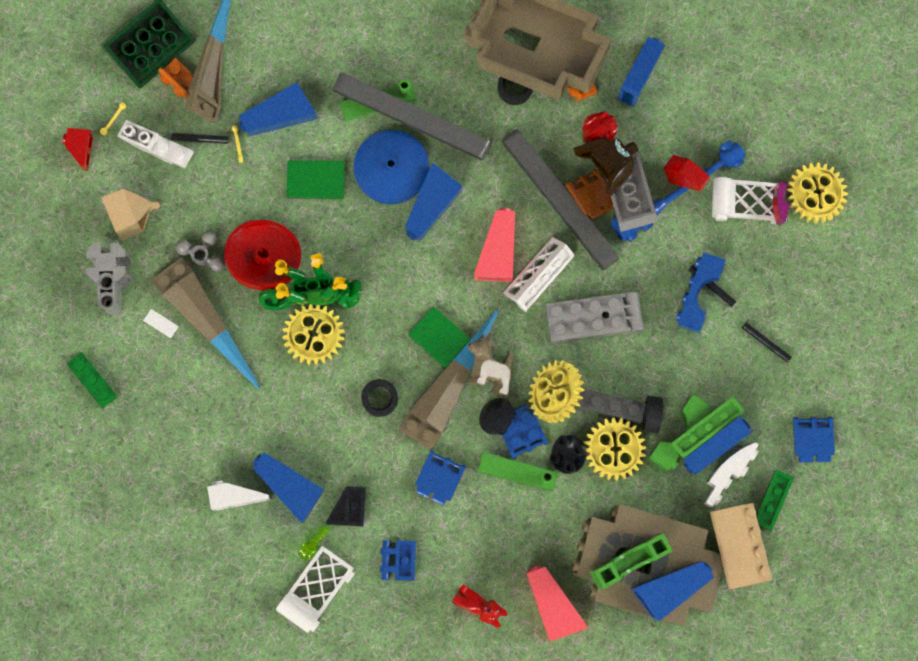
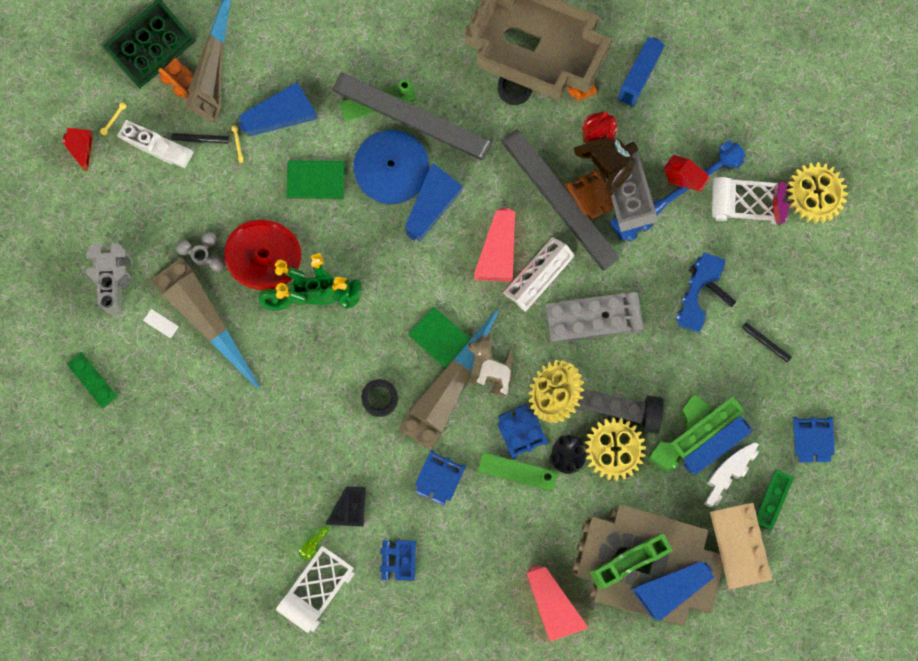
tan piece [101,189,160,240] -> none
white slope [207,481,271,511] -> none
blue slope [253,452,324,523] -> none
light yellow gear [282,304,345,366] -> none
red animal [452,584,508,628] -> none
black dish [479,398,516,435] -> none

